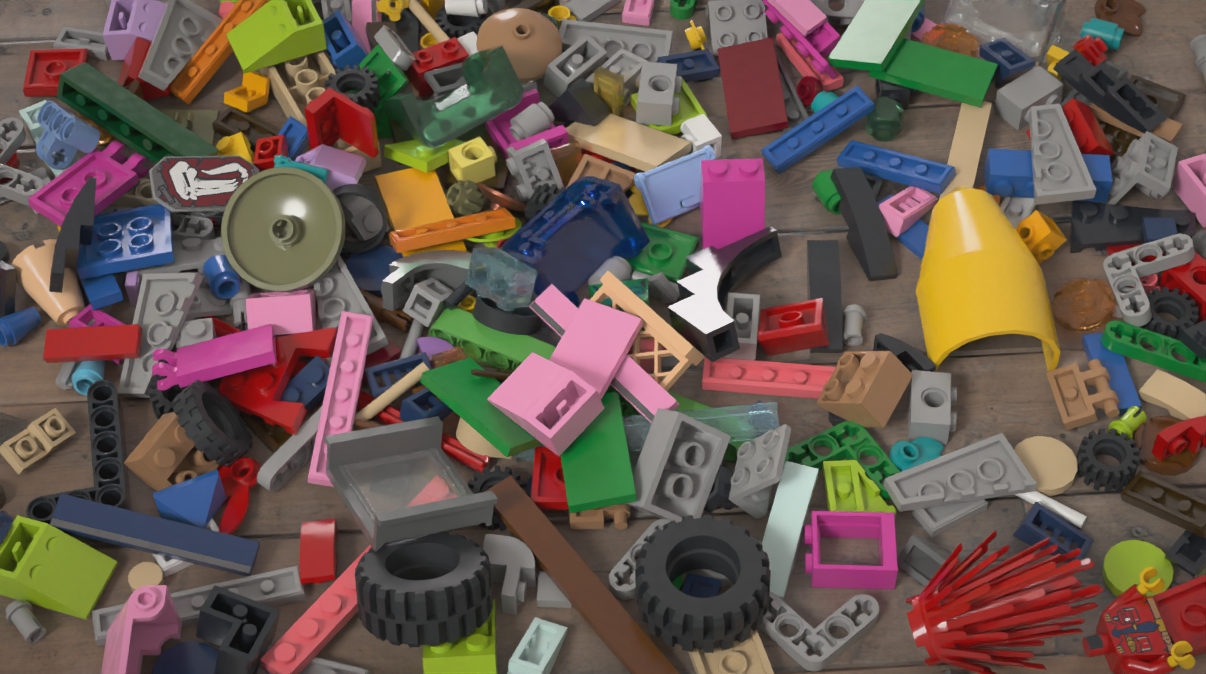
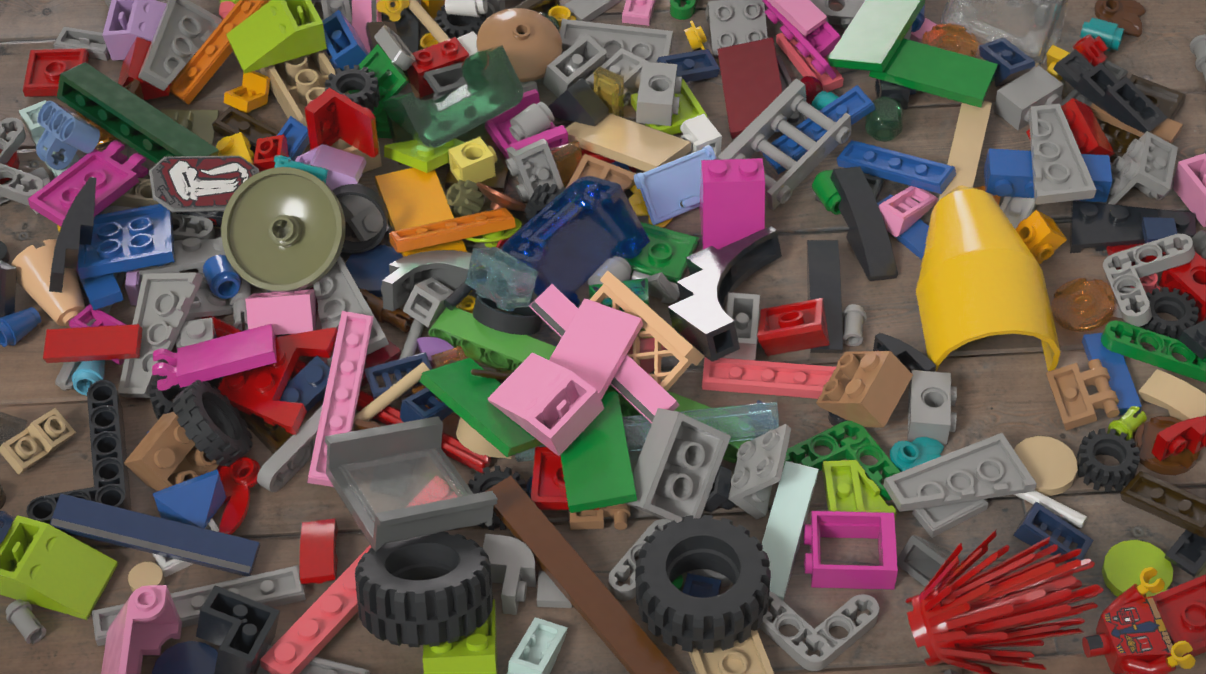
none -> light grey fence [718,78,852,210]

